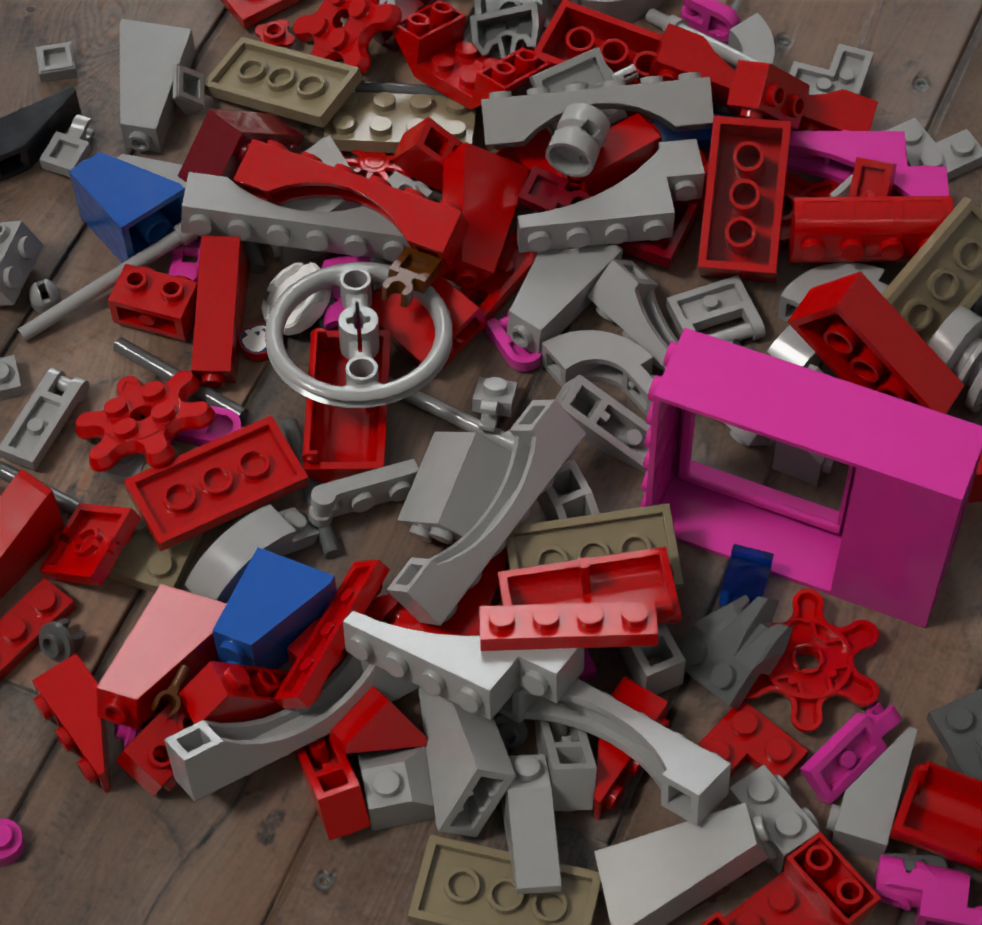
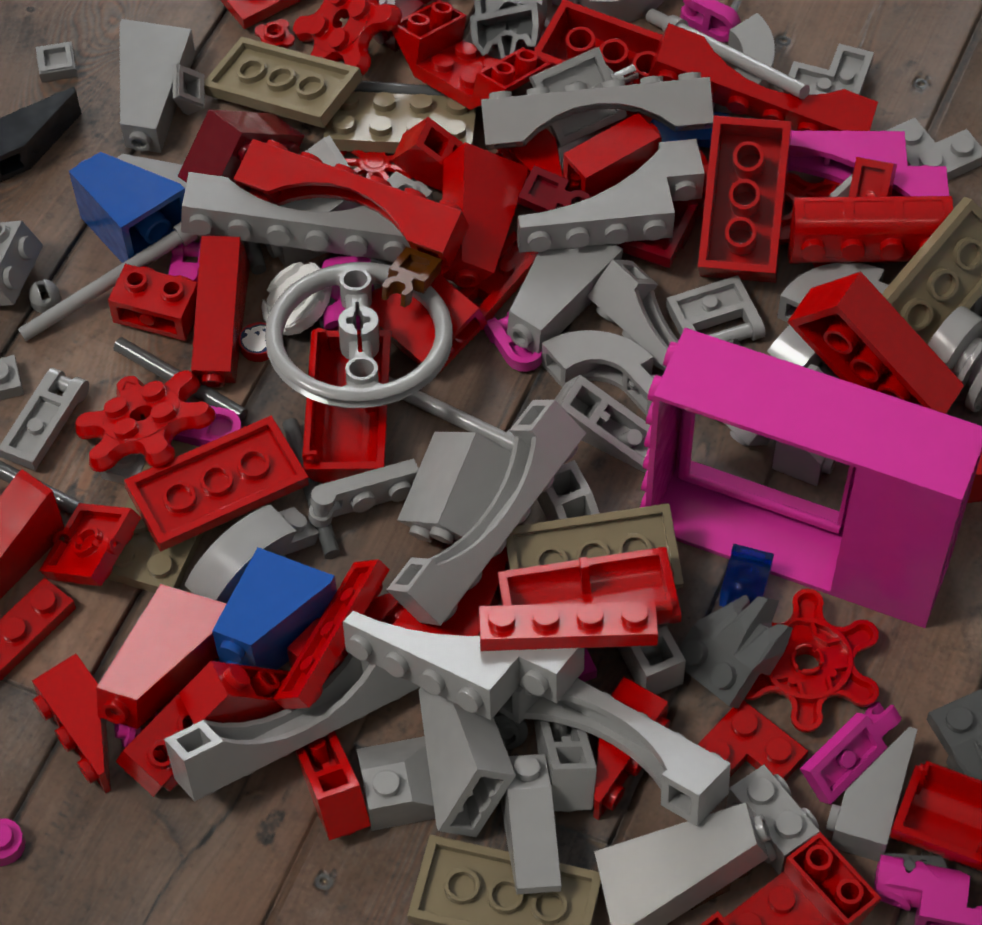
light grey plate [39,114,95,177] -> none
dark grey plate [39,618,86,662] -> none
reddish brown hand [151,665,190,719] -> none
red slope [330,686,427,754] -> none
light grey plate [471,377,518,432] -> none
light grey wheel [546,103,610,177] -> none
red brick [727,60,810,129] -> none

